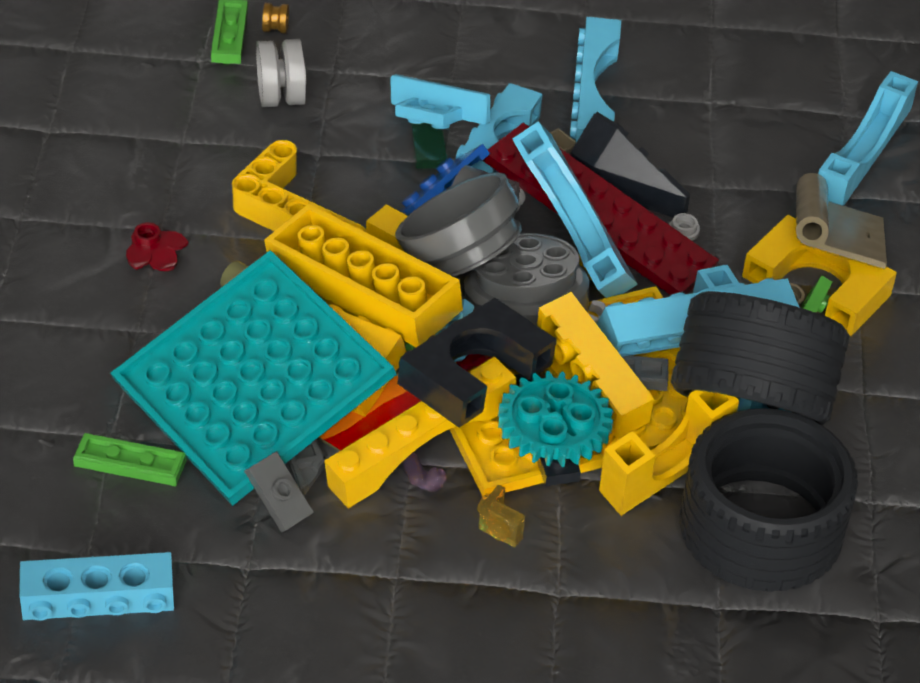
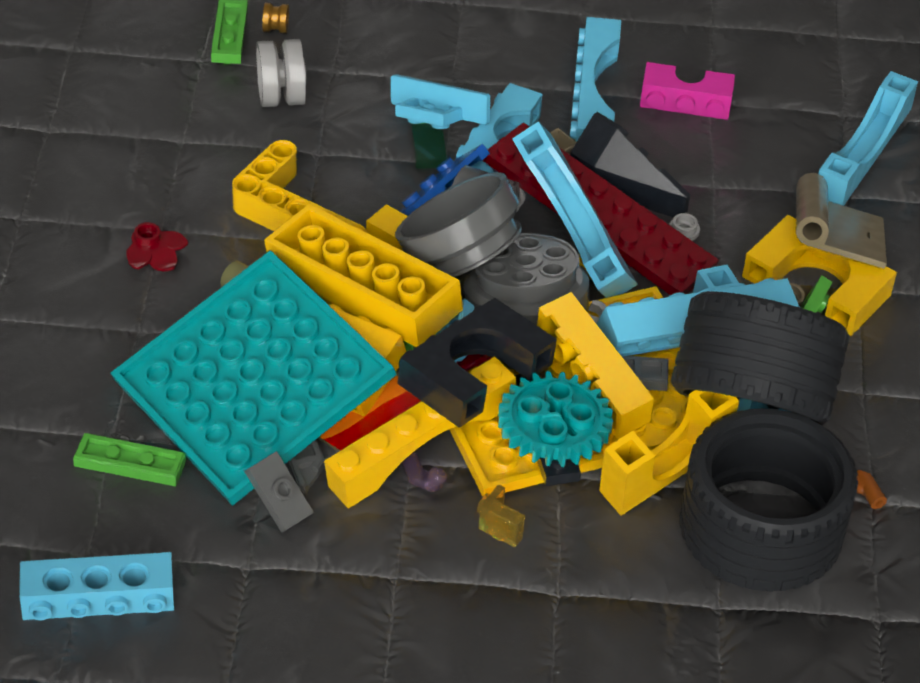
none -> dark pink arch [640,62,735,120]
none -> dark orange arm [857,470,887,509]

